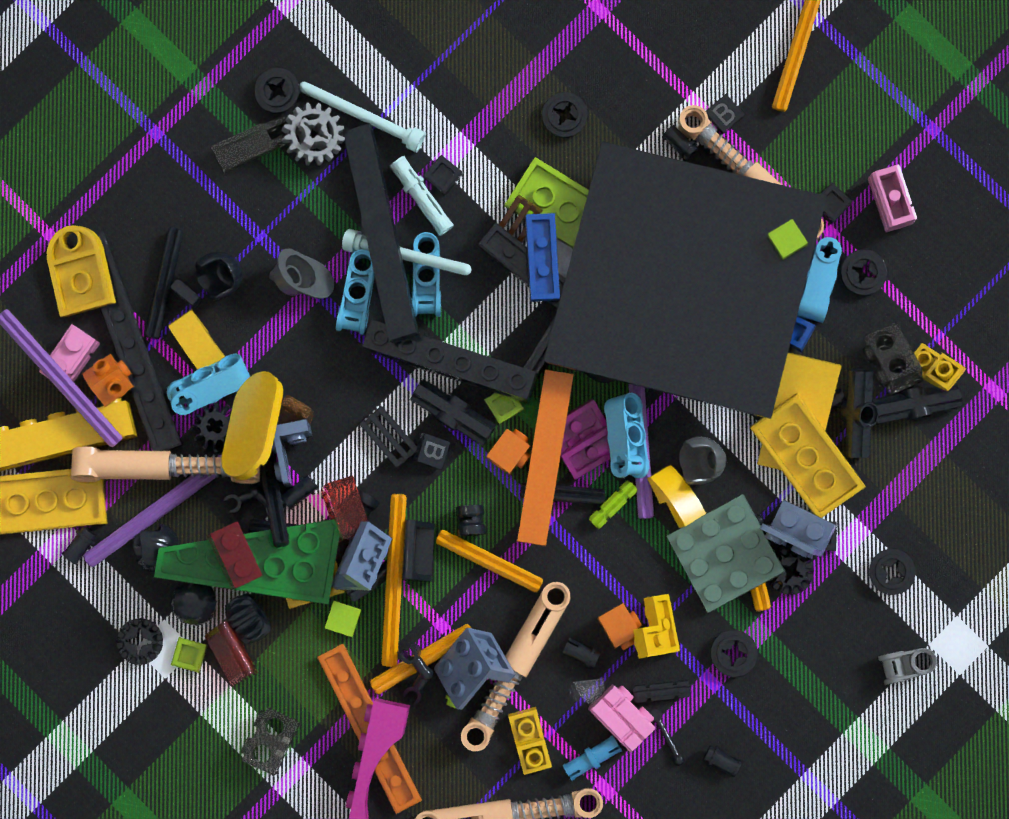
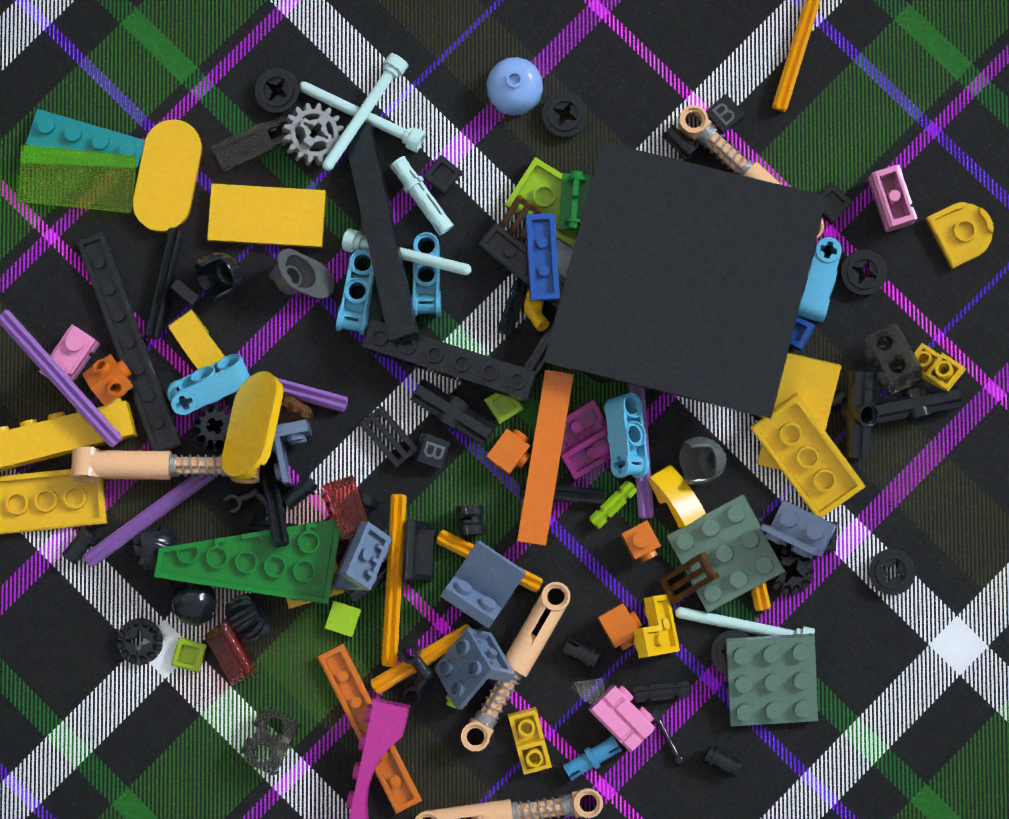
yellow tile [47,225,116,317] -> none
dark red panel [207,521,263,589] -> none
lime tile [767,219,808,260] -> none
light grey piece [878,648,937,685] -> none
none -> clear neon green tile [18,144,137,213]
none -> teal wing [20,109,145,170]
none -> yellow tile [133,119,202,233]
none -> yellow tile [207,184,326,248]
none -> medium lavender axle [278,378,348,412]
none -> light aqua piece [322,53,408,171]
none -> sand blue bracket [440,541,526,629]
none -> light blue cylinder [486,57,543,116]
none -> black axle [498,280,528,336]
none -> yellow arm [524,290,549,332]
none -> green hinge [558,170,591,231]
none -> orange brick [620,520,661,563]
none -> reddish brown tile [658,551,720,605]
none -> light aqua piece [675,607,815,636]
none -> sand green plate [726,633,818,726]
none -> yellow tile [925,202,994,270]

